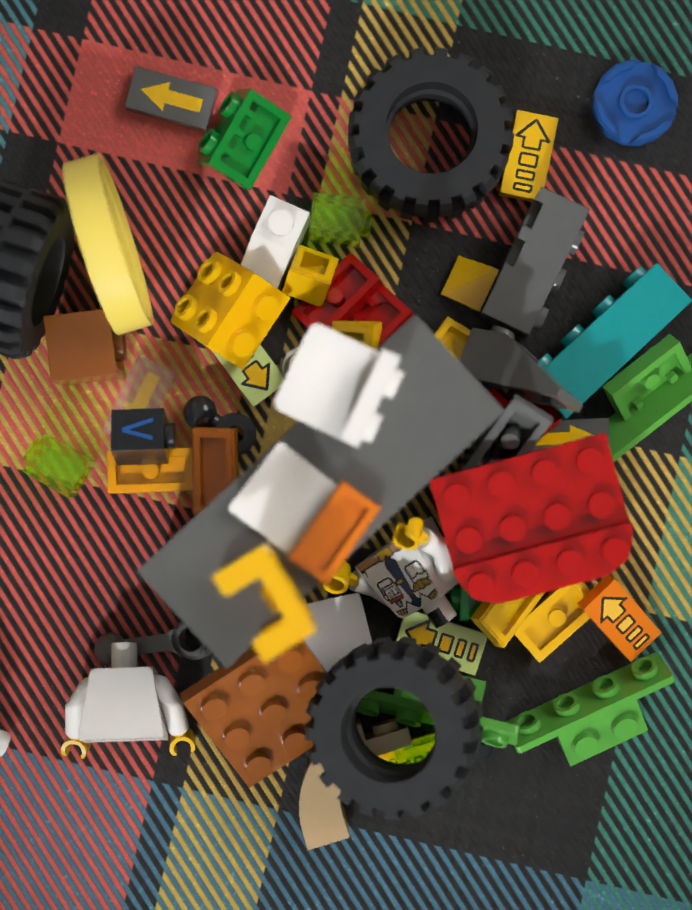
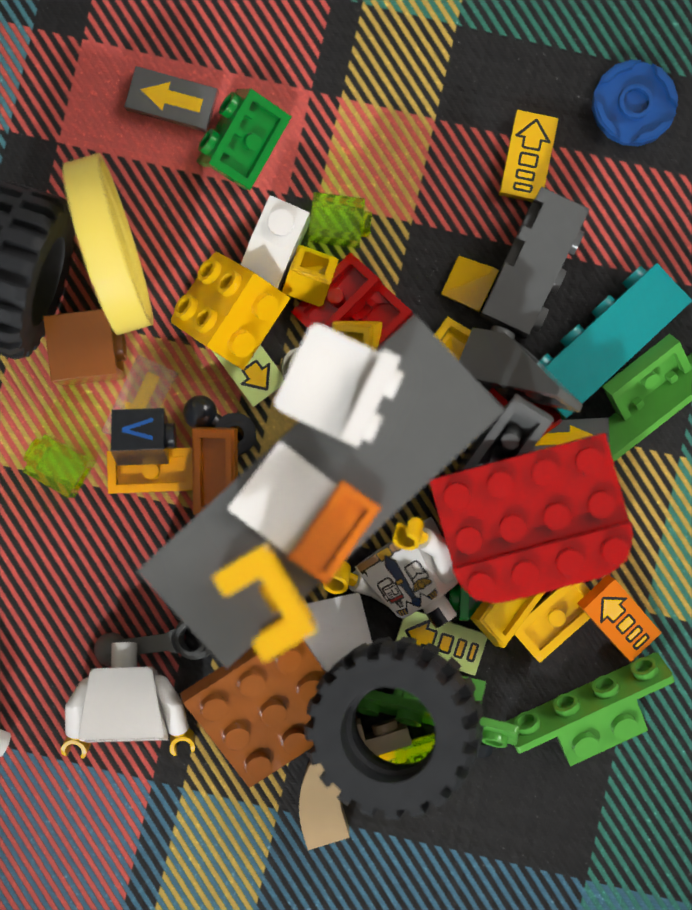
black tyre [348,47,514,222] -> none

